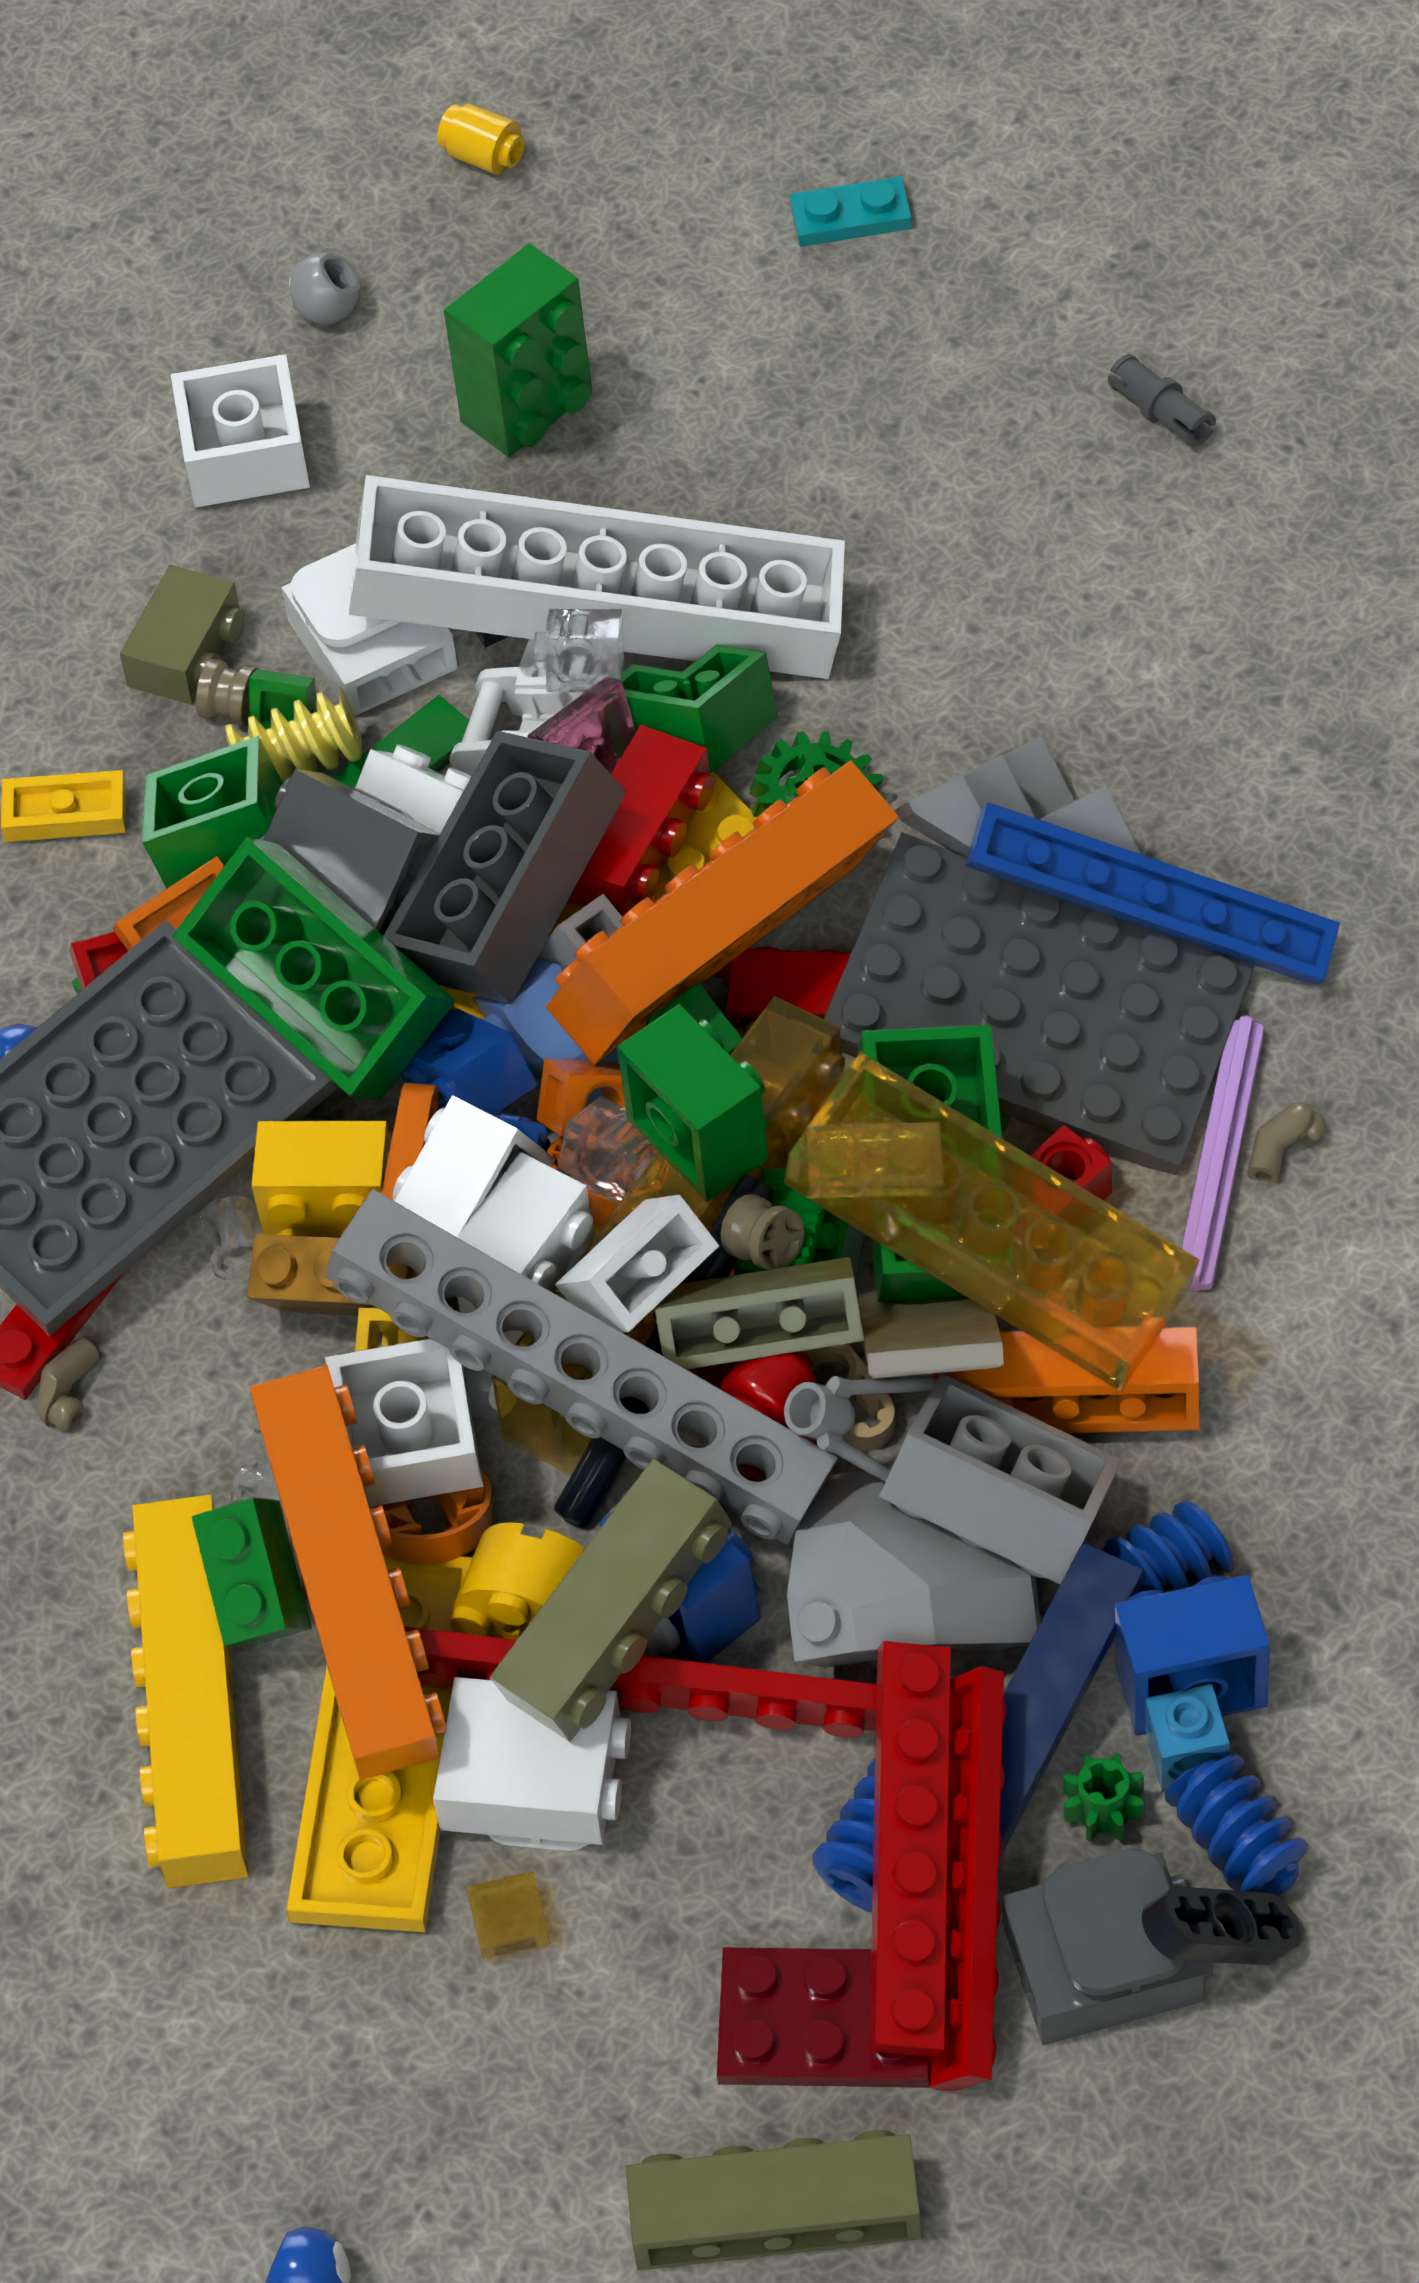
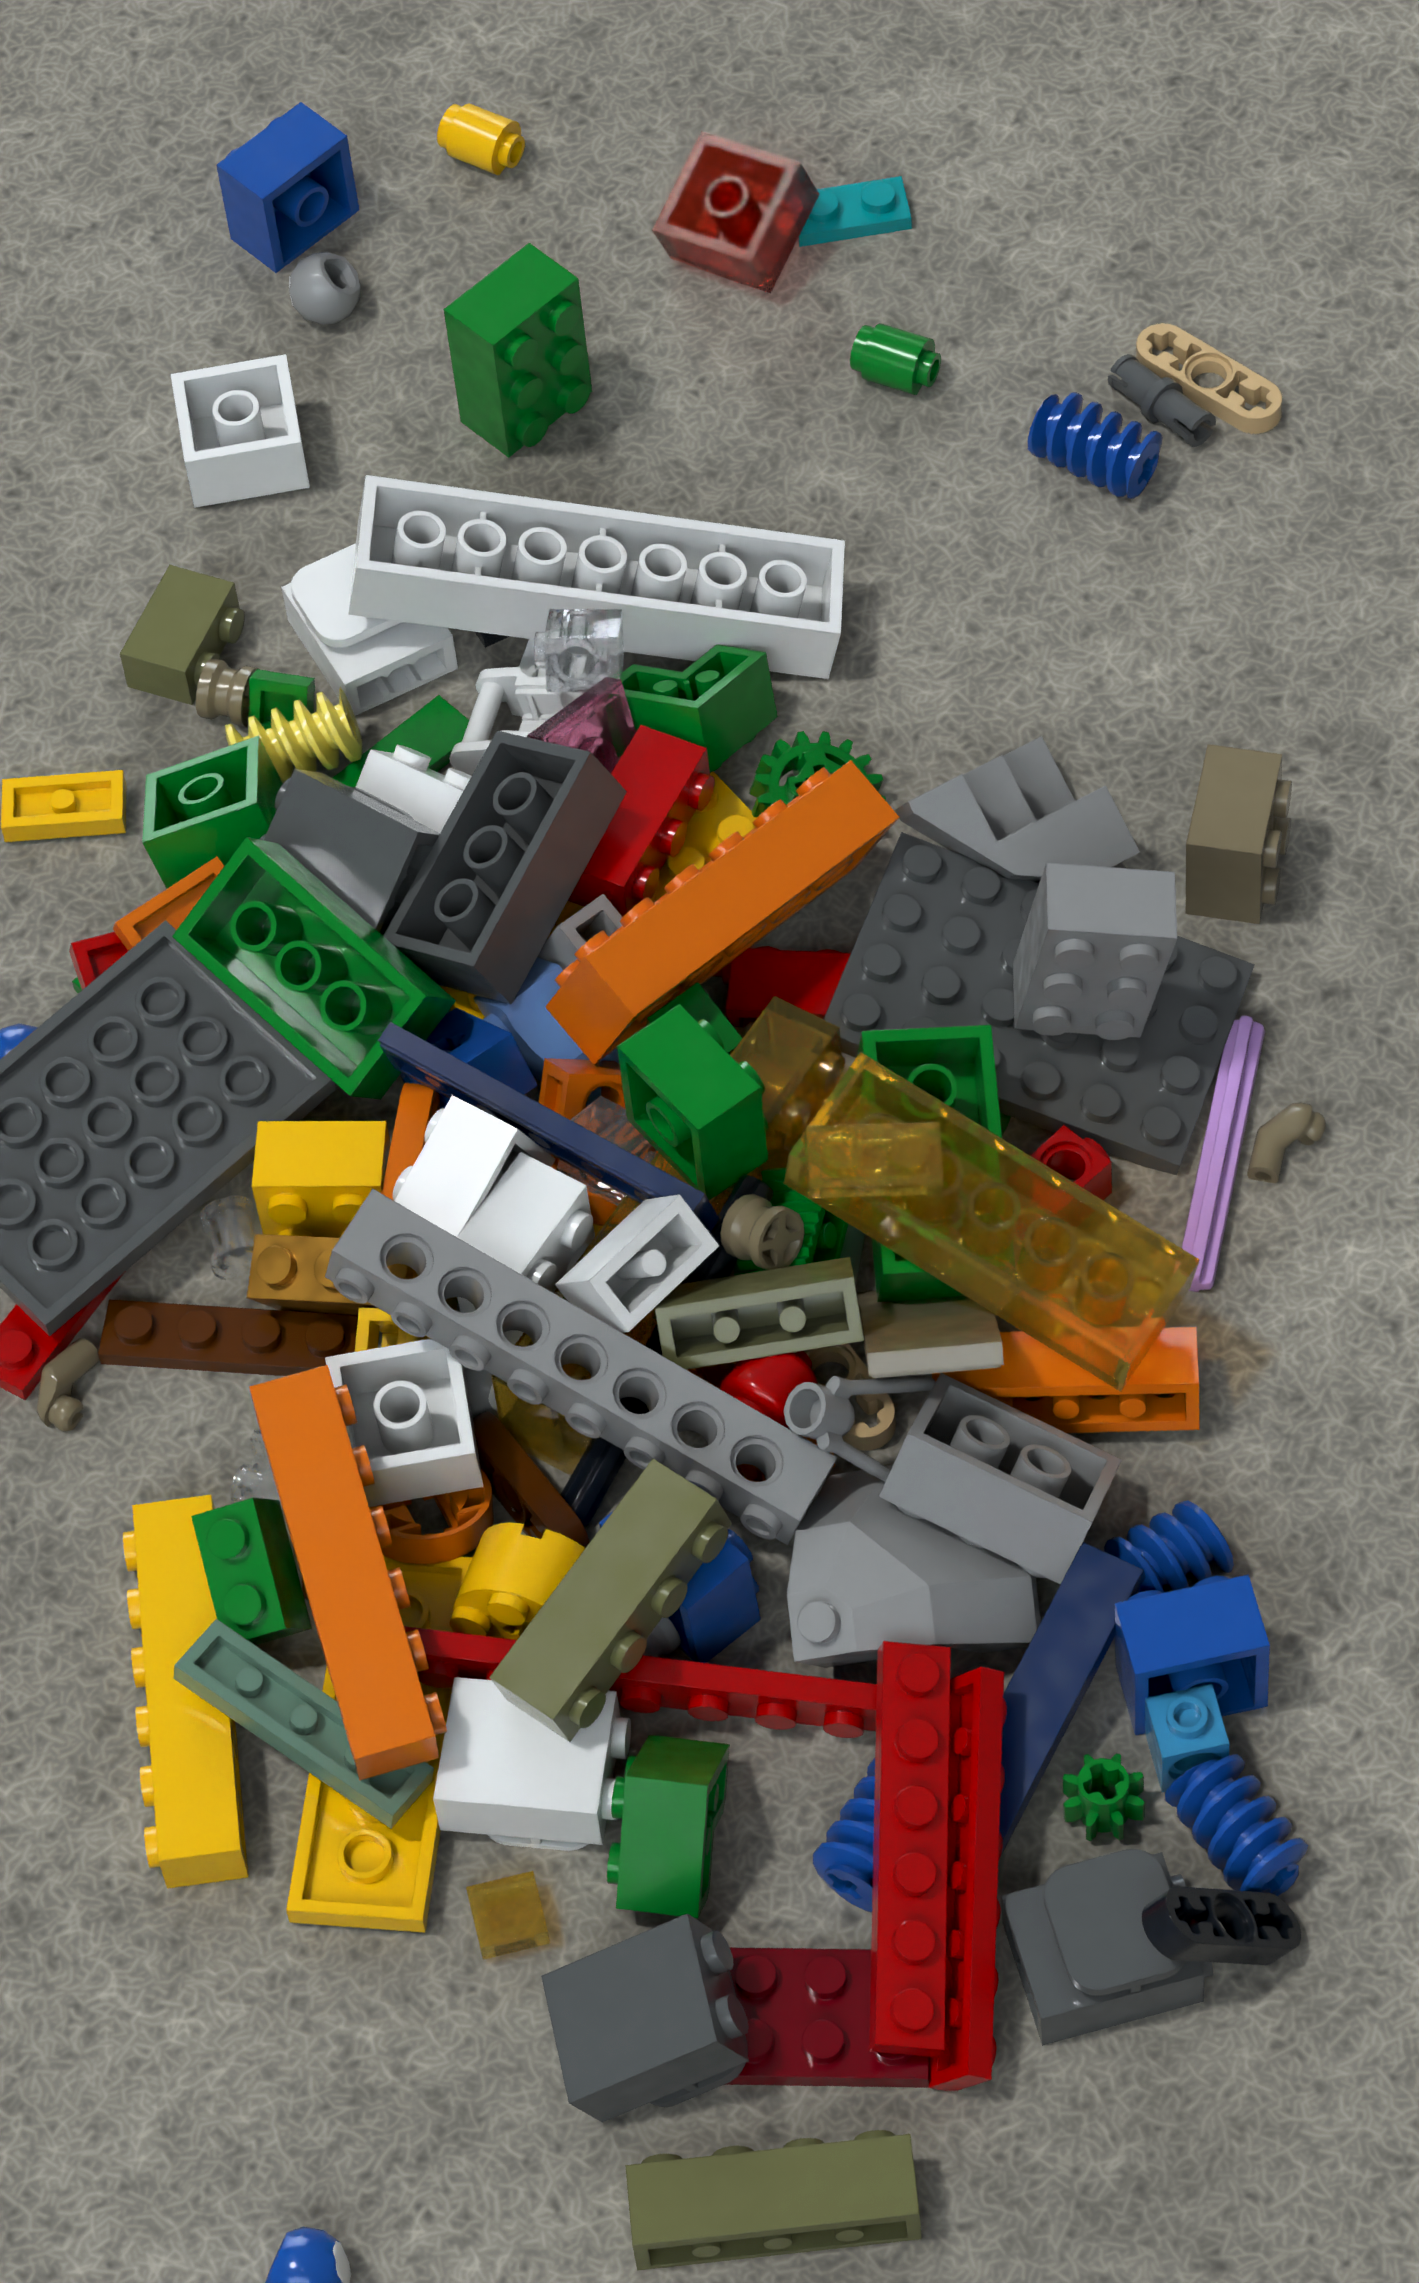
blue plate [965,802,1340,985] -> none
none -> reddish brown plate [98,1299,358,1376]
none -> sand green plate [173,1619,434,1829]
none -> blue brick [216,102,359,273]
none -> dark blue tile [378,1022,720,1233]
none -> reddish brown beam [473,1411,590,1548]
none -> dark grey brick [541,1914,749,2122]
none -> green brick [607,1735,730,1918]
none -> clear red brick [652,131,820,293]
none -> green brick [850,323,941,395]
none -> light grey brick [1013,862,1177,1040]
none -> blue piece [1028,392,1163,499]
none -> tan beam [1136,323,1282,434]
none -> dark tan brick [1186,744,1292,924]

